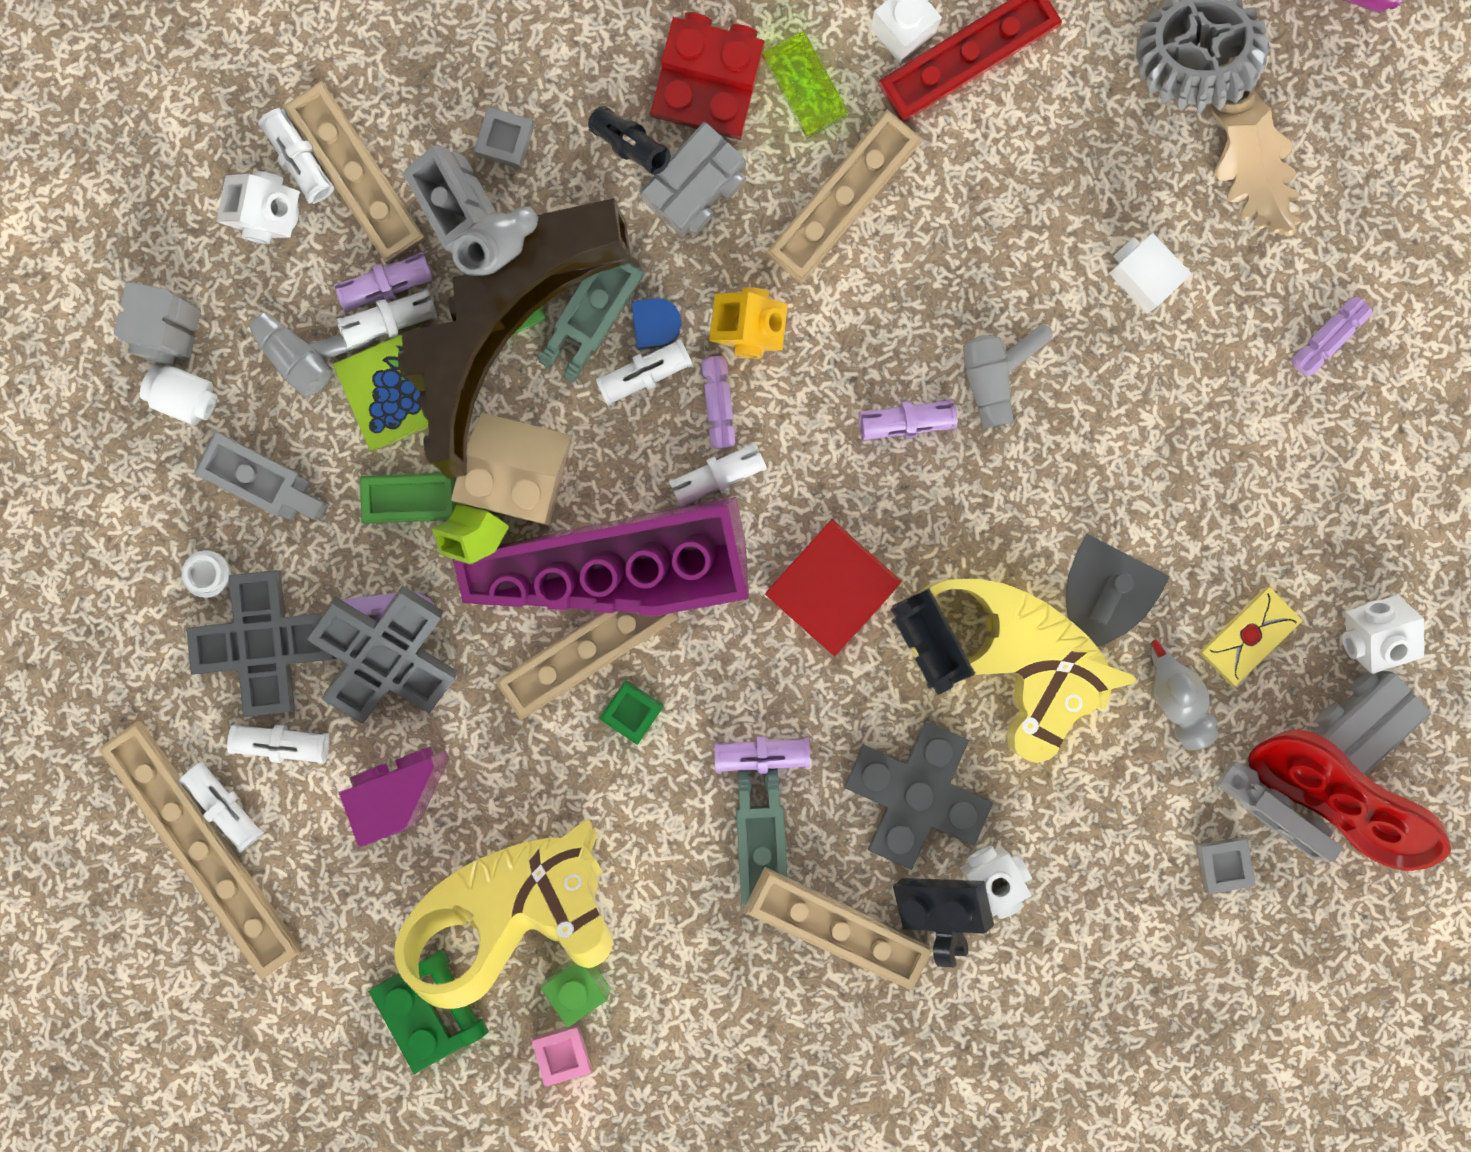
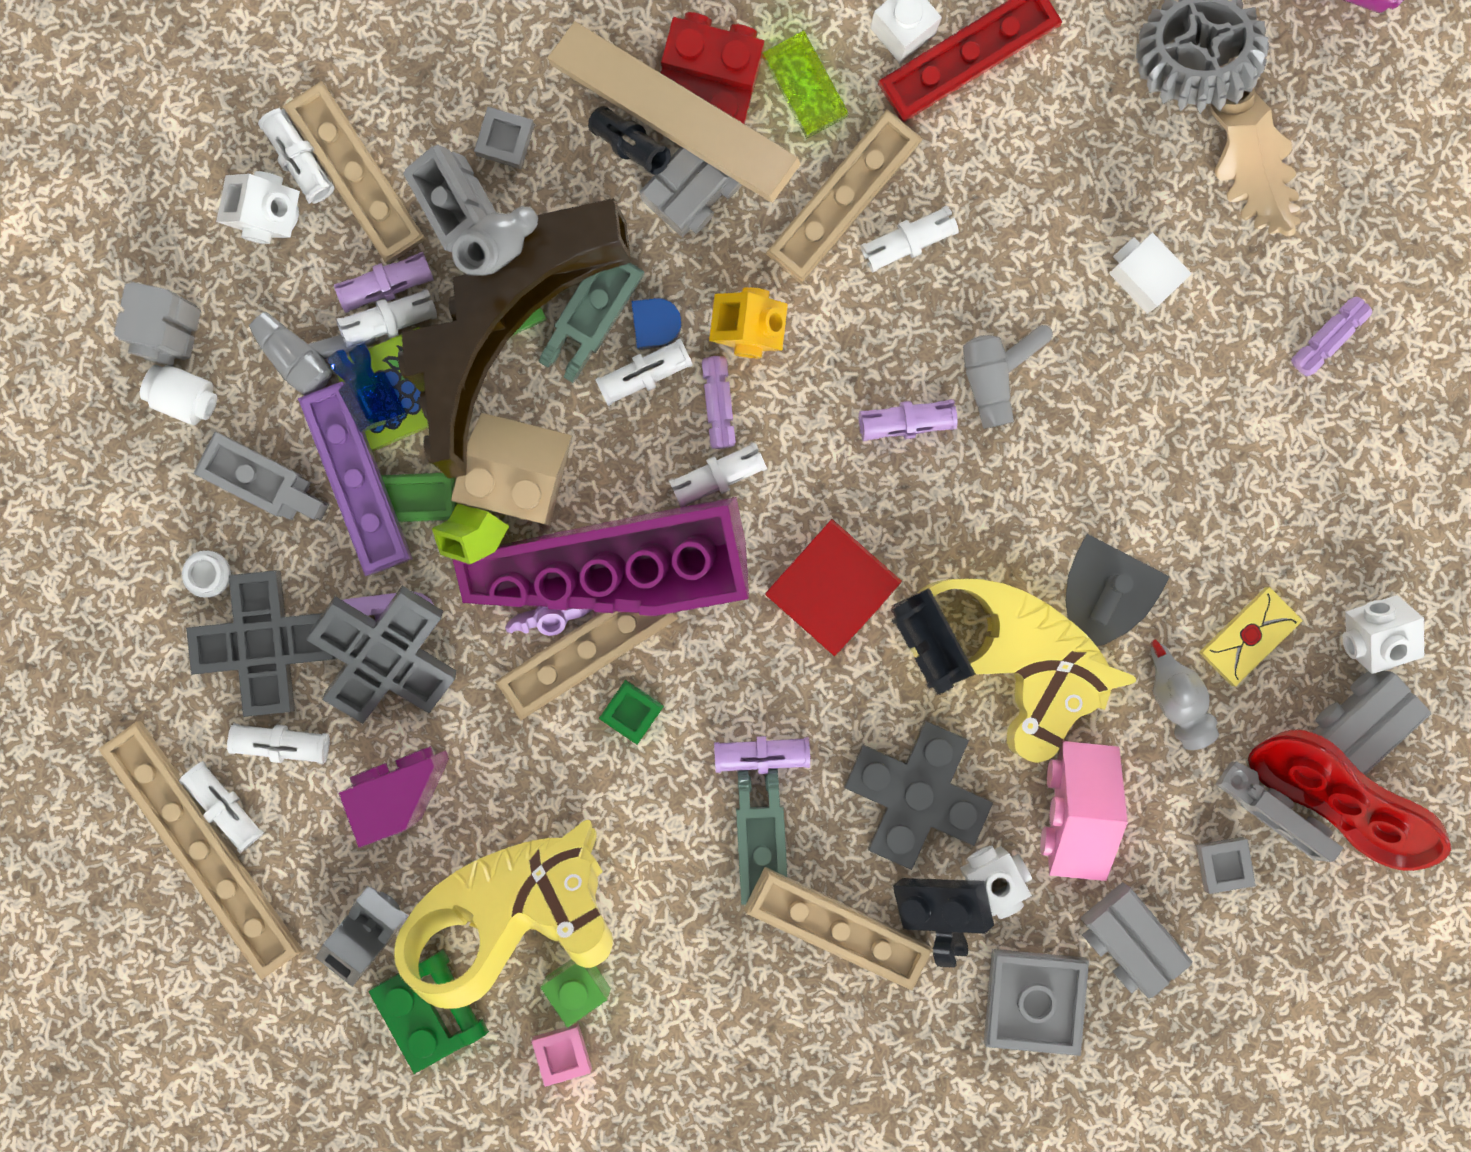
none -> medium lavender tile [298,381,413,576]
none -> brick [315,887,408,987]
none -> clear blue plate [327,343,406,433]
none -> lavender piece [505,606,592,636]
none -> tan tile [547,21,801,203]
none -> white pin [860,205,959,273]
none -> light grey plate [984,949,1089,1056]
none -> bright pink brick [1040,741,1128,881]
none -> light grey brick [1080,882,1193,998]

